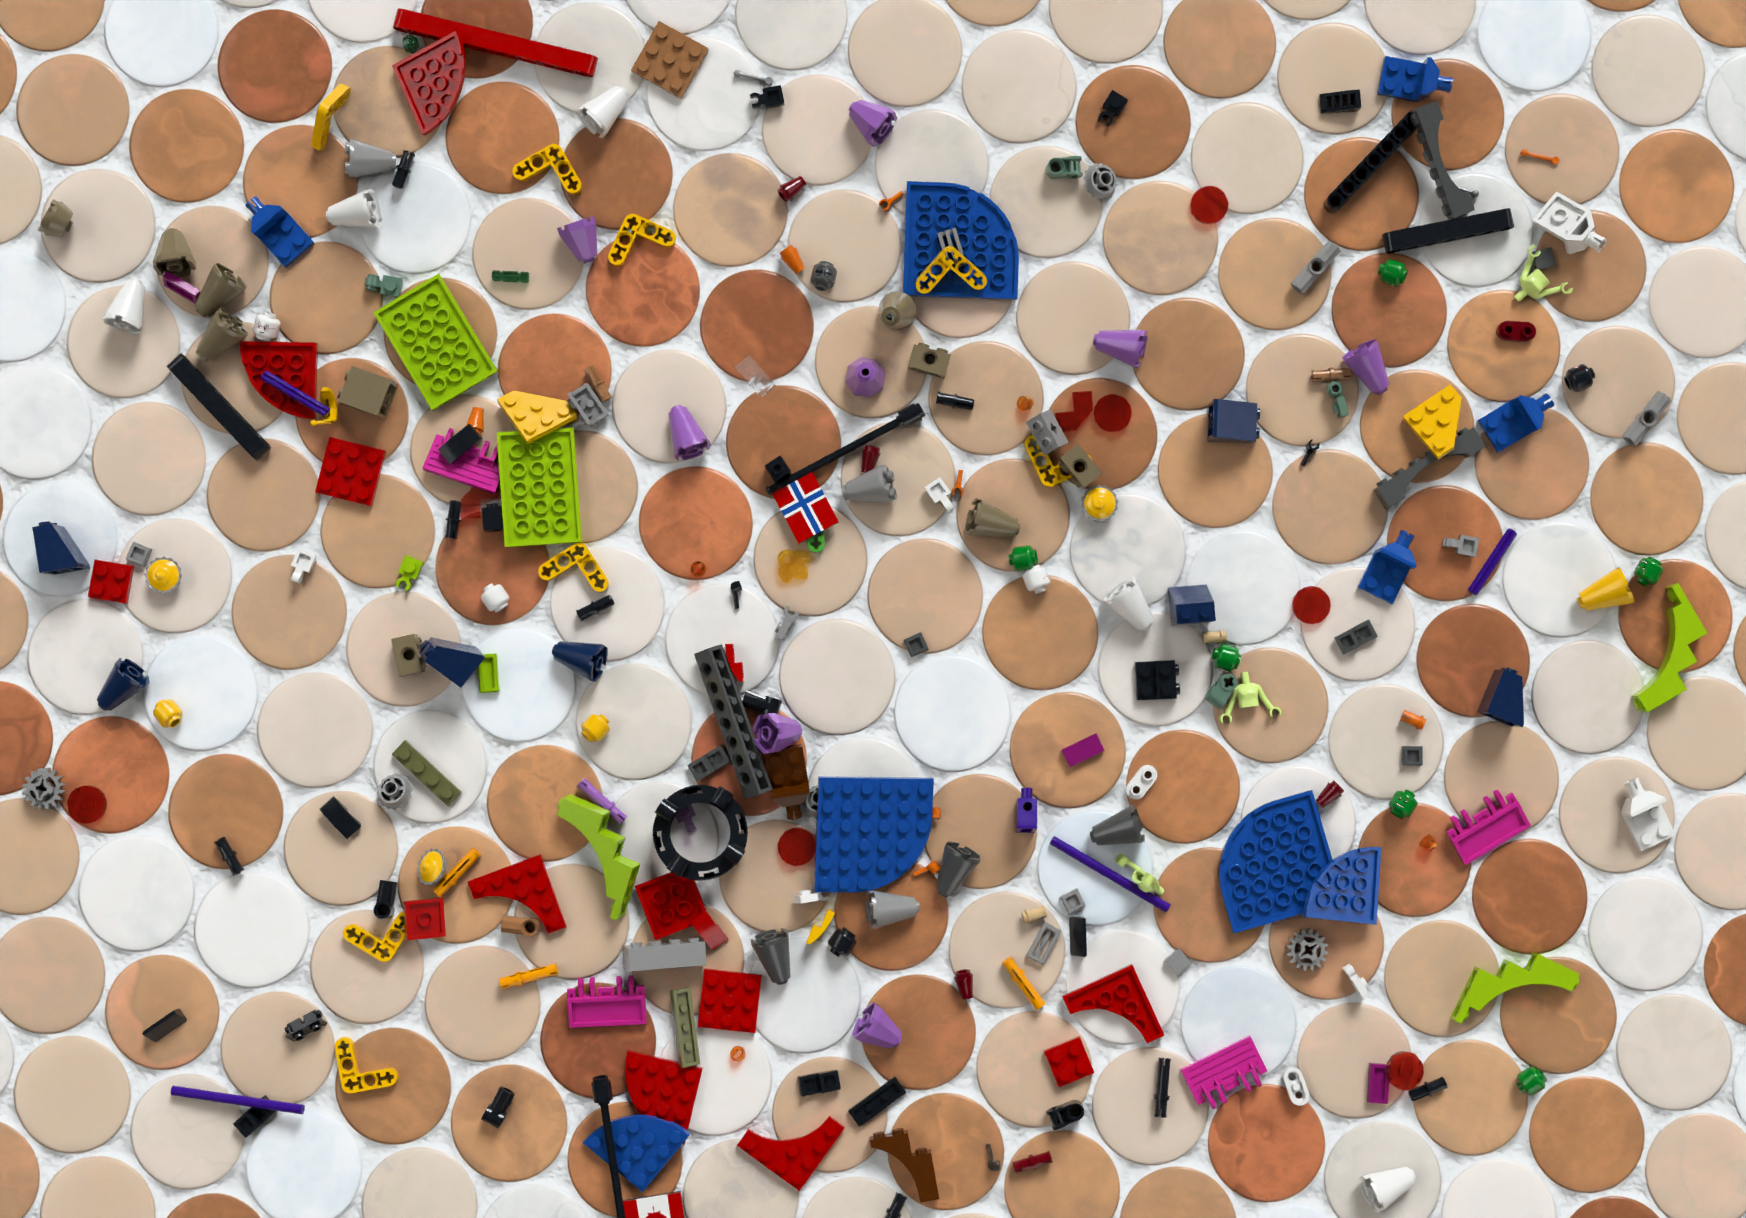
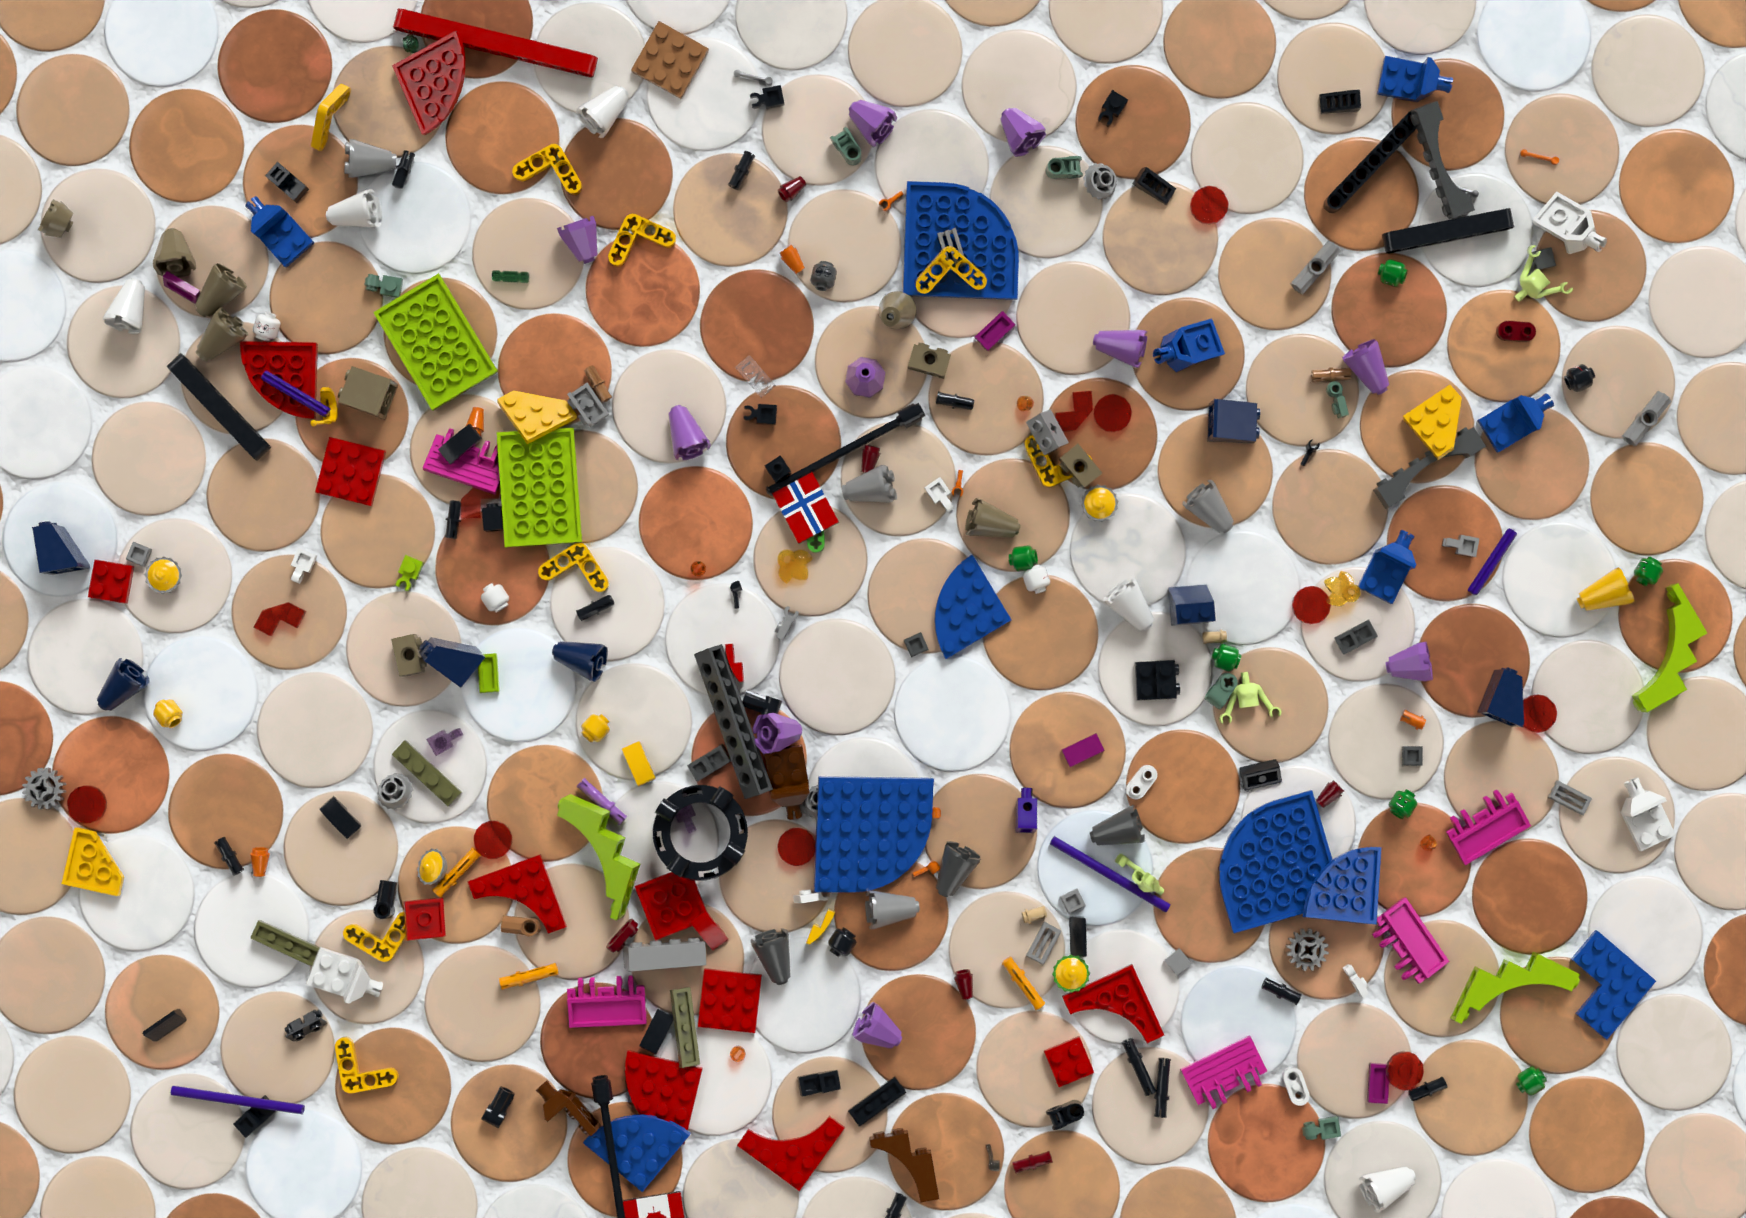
none -> yellow plate [61,827,124,896]
none -> orange cone [250,847,270,877]
none -> olive plate [250,920,320,966]
none -> clear red tile [253,602,306,636]
none -> black slope [265,162,309,203]
none -> white plate [306,947,383,1004]
none -> clear purple plate [426,728,464,756]
none -> clear red tile [474,821,512,859]
none -> reddish brown plate [536,1080,601,1136]
none -> dark red plate [606,918,638,953]
none -> yellow slope [622,741,656,787]
none -> black slope [639,1009,673,1054]
none -> black pin [728,151,755,190]
none -> black plate [744,404,777,425]
none -> sand green piece [830,127,862,165]
none -> blue plate [935,555,1011,659]
none -> magenta tile [974,311,1016,351]
none -> medium lavender cone [1000,108,1046,157]
none -> yellow piece [1052,955,1090,993]
none -> black pin [1122,1038,1157,1096]
none -> black slope [1132,167,1176,205]
none -> blue plate [1153,318,1225,372]
none -> light grey cone [1182,480,1234,533]
none -> black slope [1239,759,1282,791]
none -> black pin [1261,977,1302,1005]
none -> sand green plate [1302,1116,1341,1140]
none -> clear yellow plate [1324,571,1361,606]
none -> dark pink hinge [1372,897,1450,984]
none -> medium lavender cone [1386,641,1433,681]
none -> clear red tile [1523,694,1557,733]
none -> light grey tile [1548,780,1592,815]
none -> blue plate [1571,930,1656,1040]

